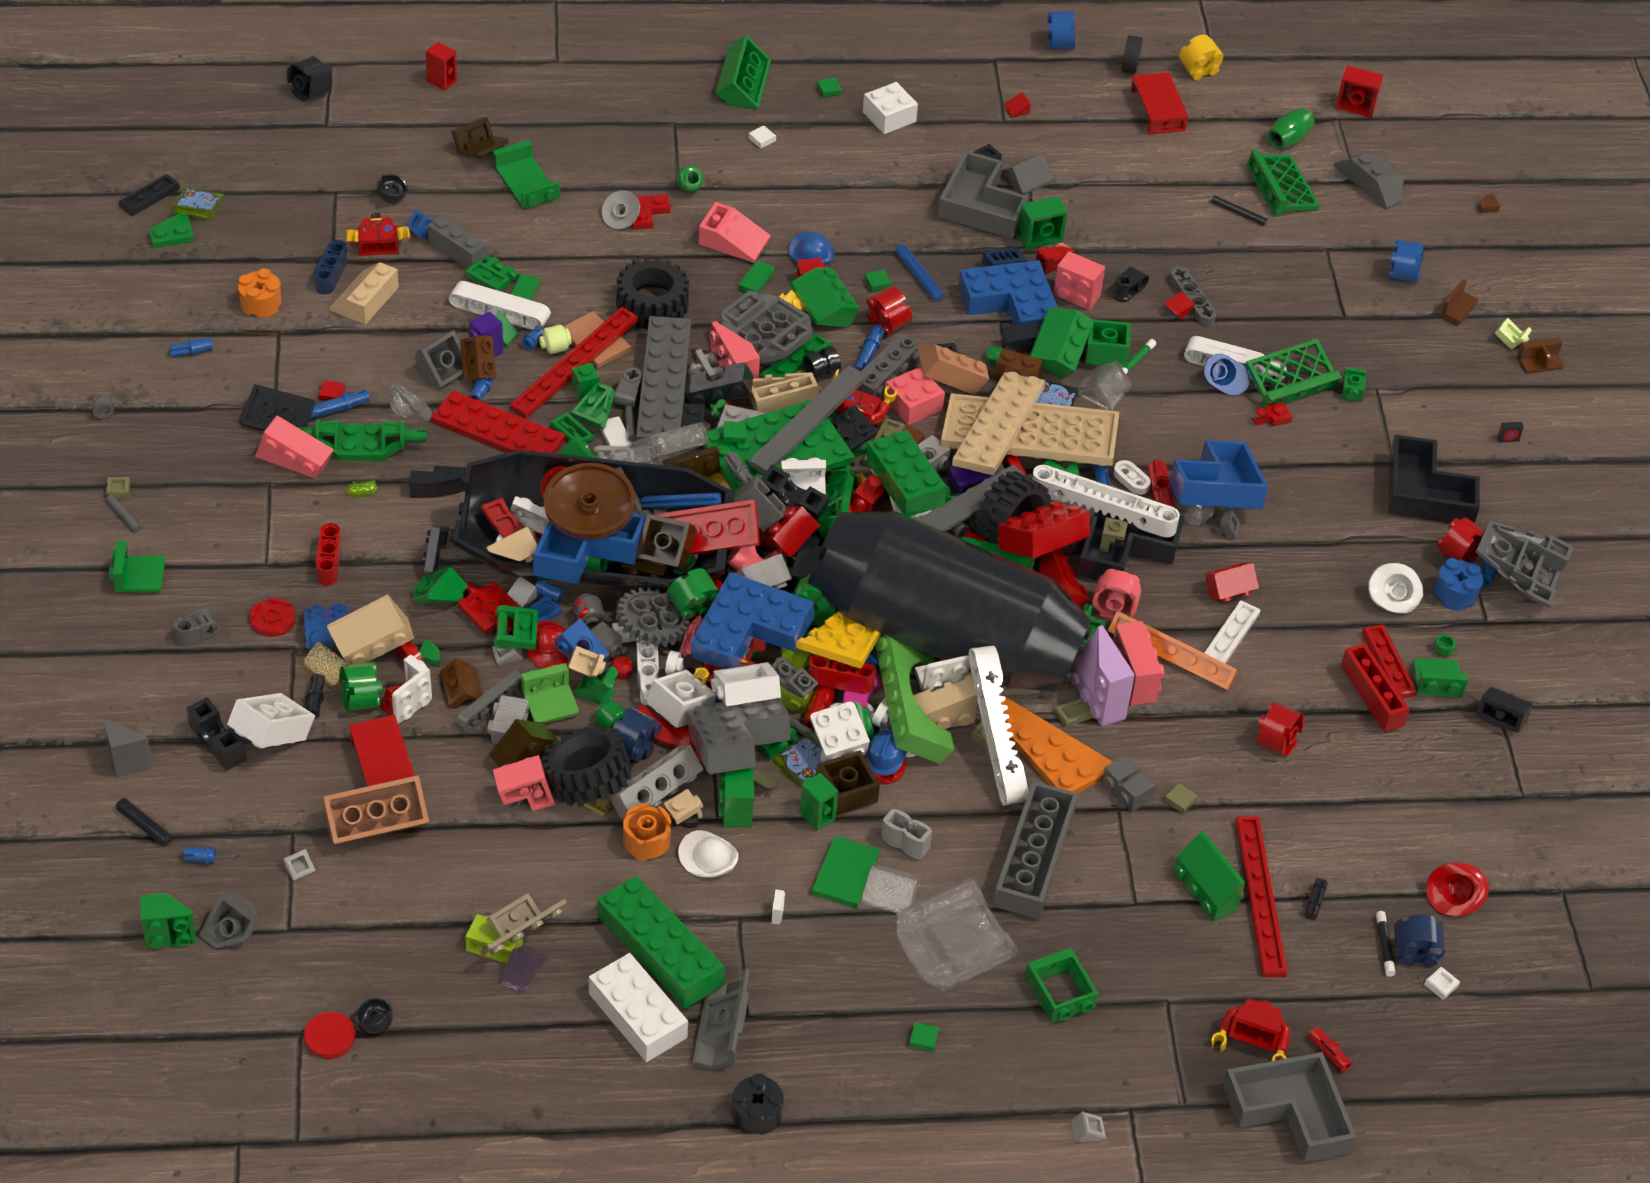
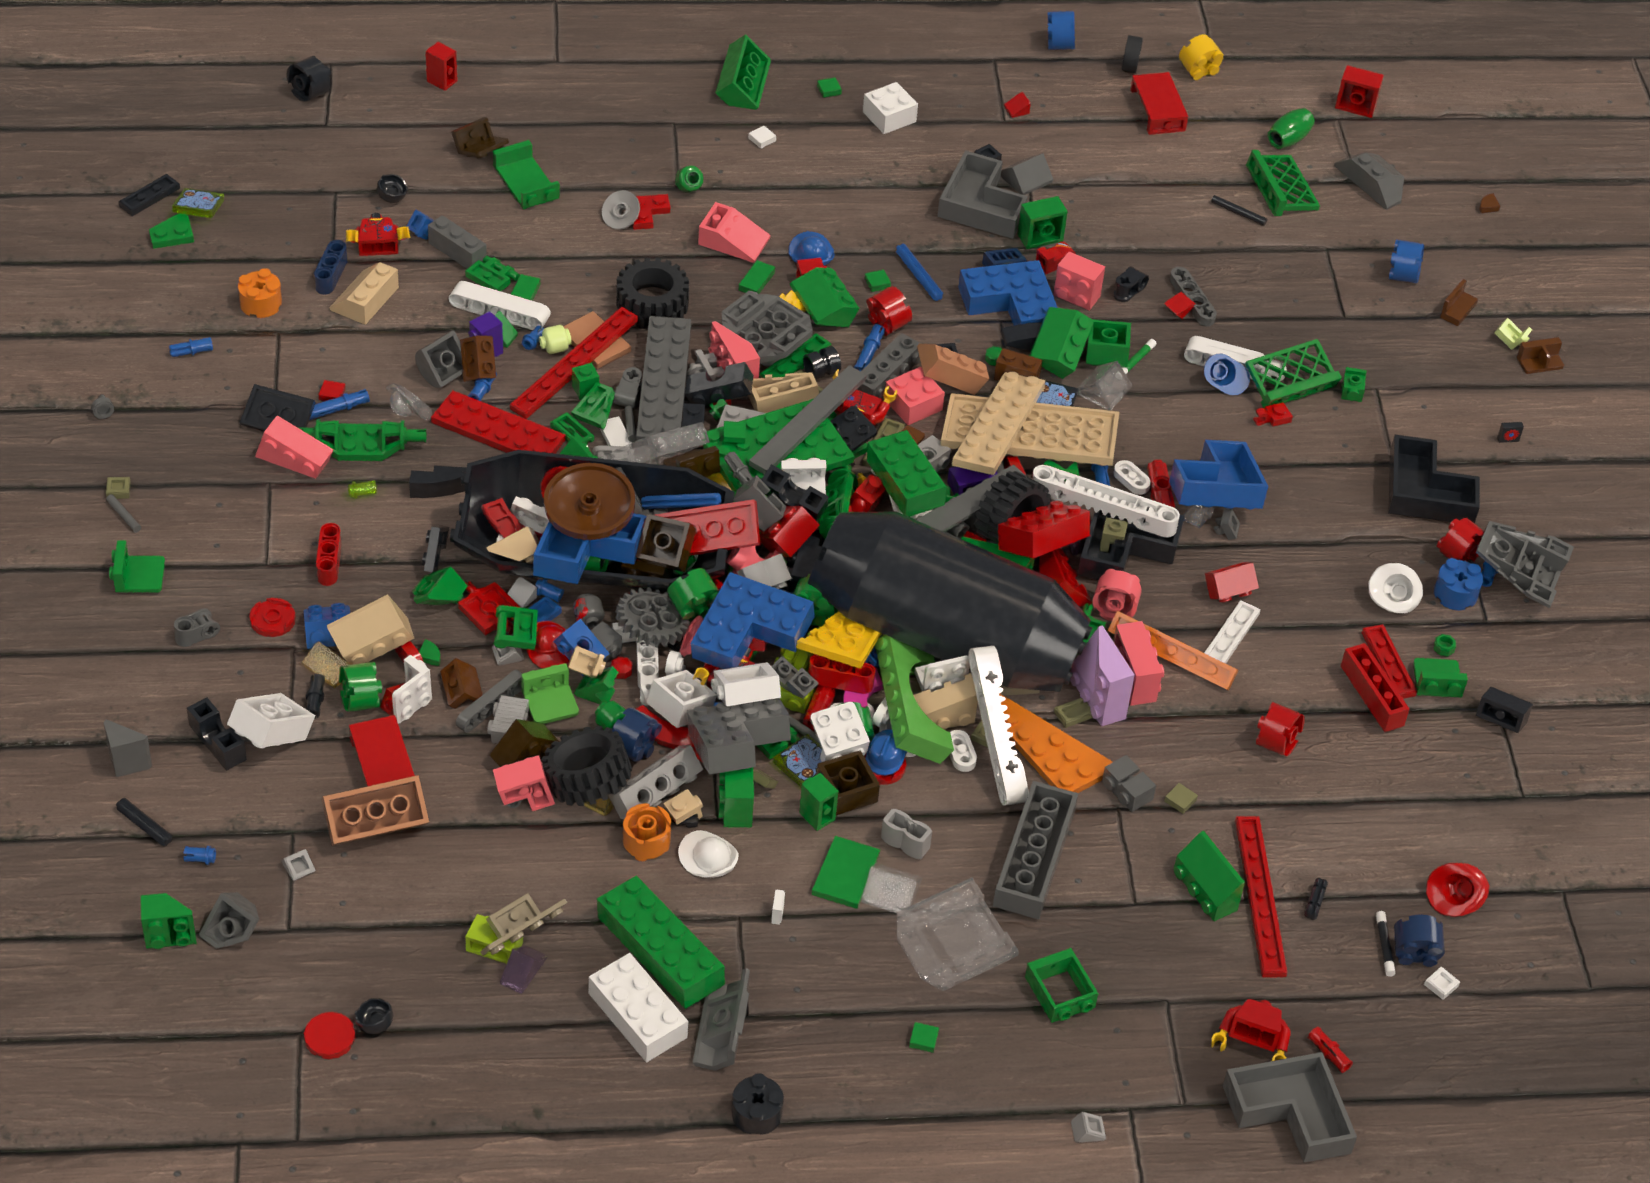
none -> white plate [950,730,977,772]

